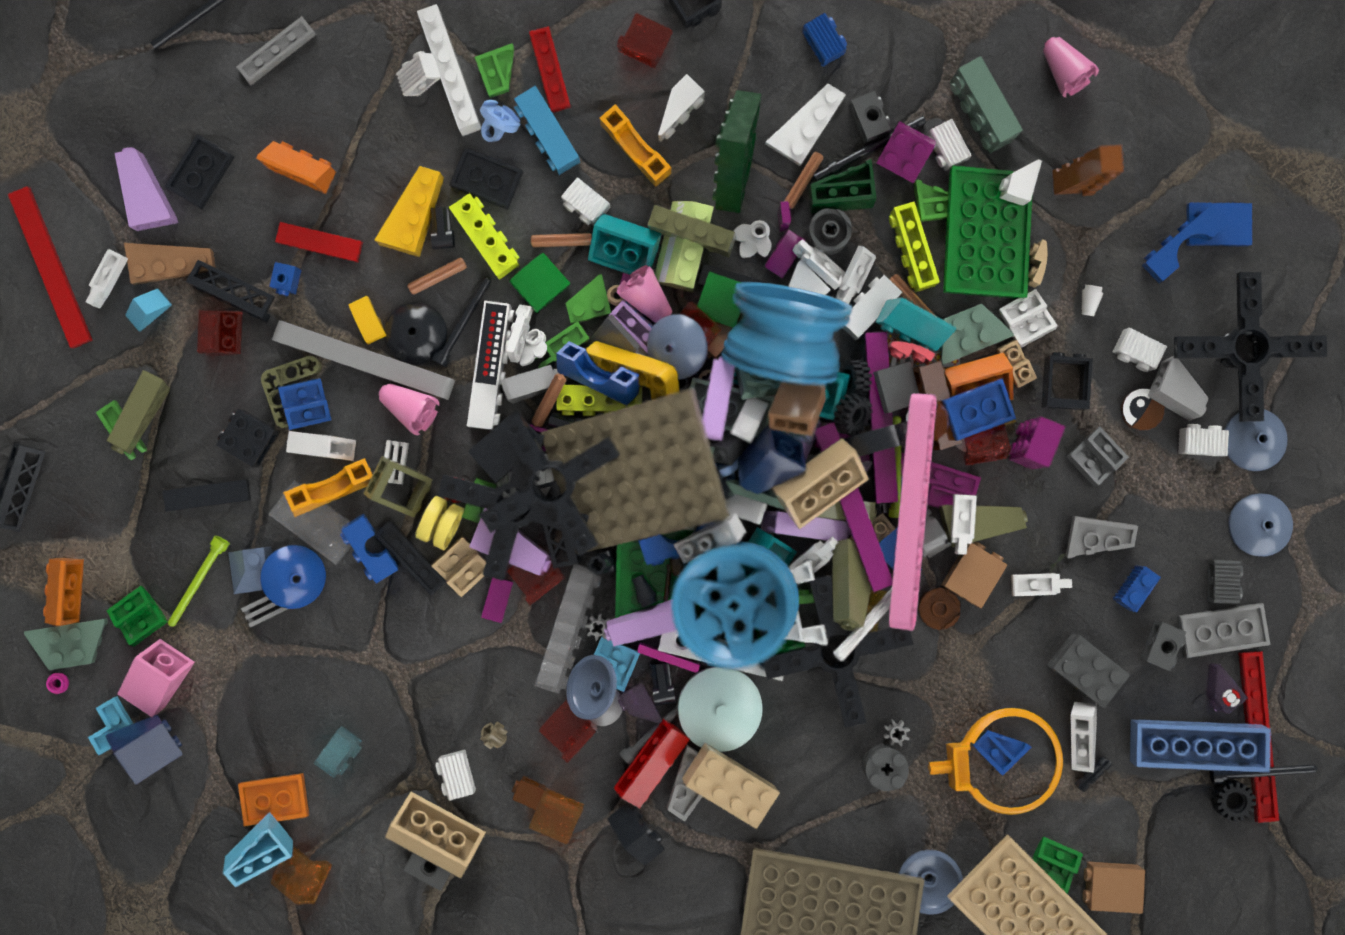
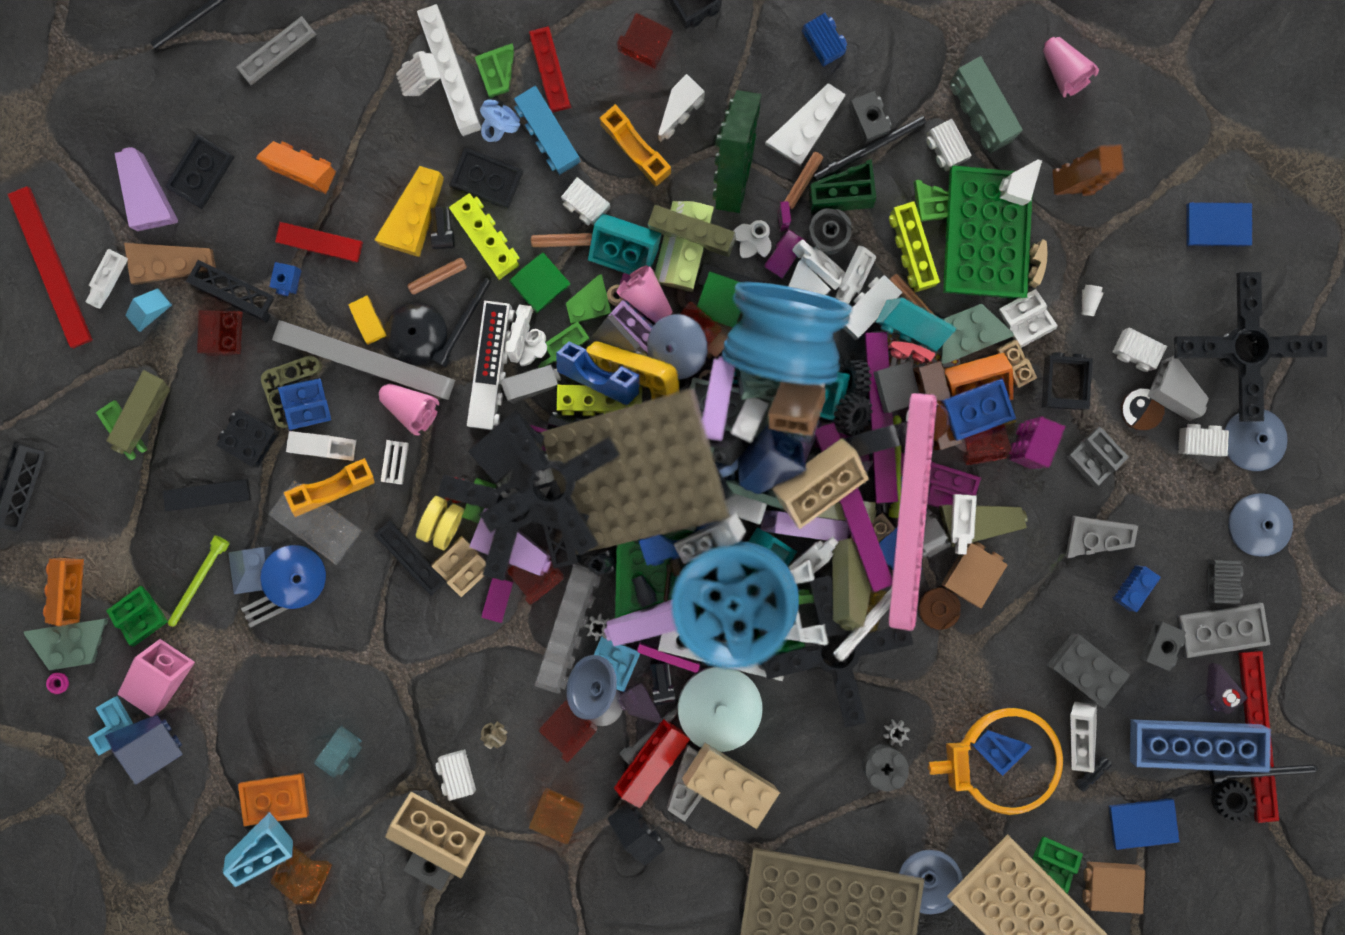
blue arch [340,514,398,583] -> none
olive window [363,456,433,517] -> none
reddish brown brick [511,776,546,810] -> none
nougat axle [532,374,566,427] -> none
magenta brick [877,121,936,183] -> none
white hinge [1011,573,1072,596] -> none
blue arch [1142,205,1230,284] -> none
none -> blue tile [1109,798,1179,850]

